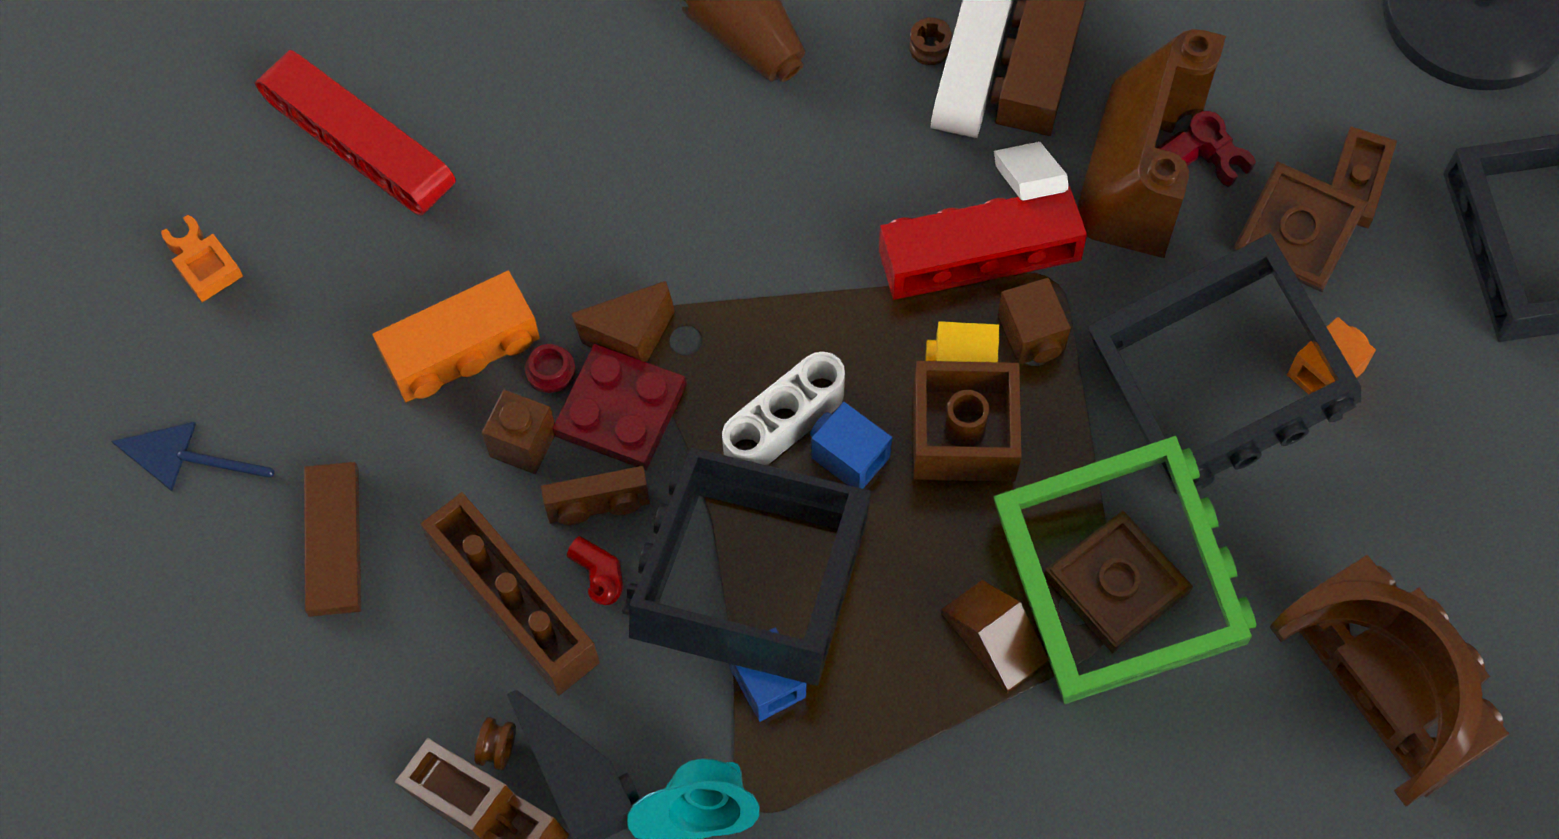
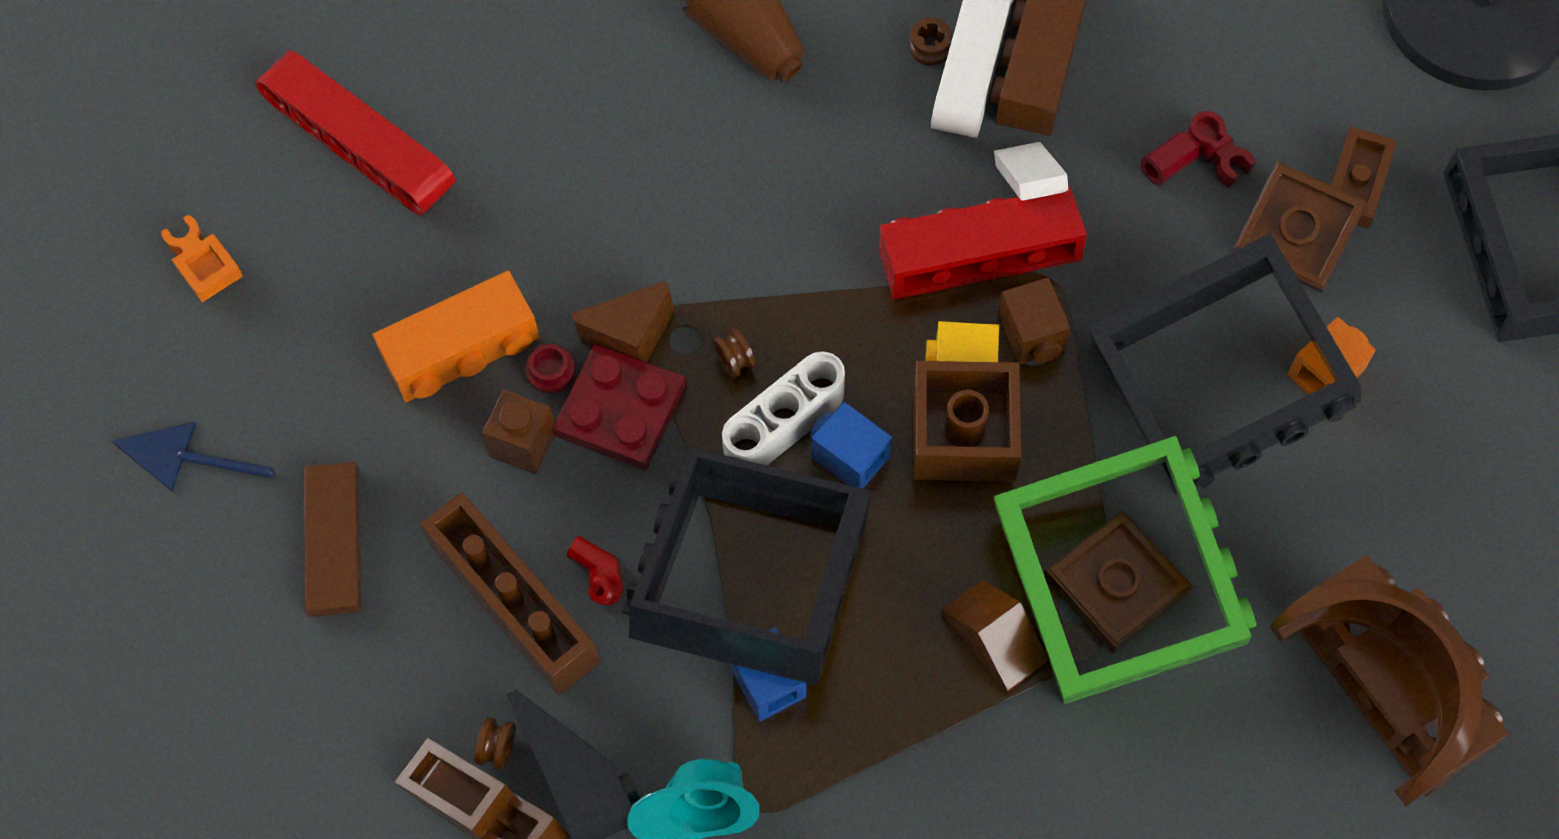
reddish brown plate [541,466,650,525] -> none
reddish brown windscreen [1077,29,1226,258] -> none
none -> reddish brown bush [712,328,756,379]

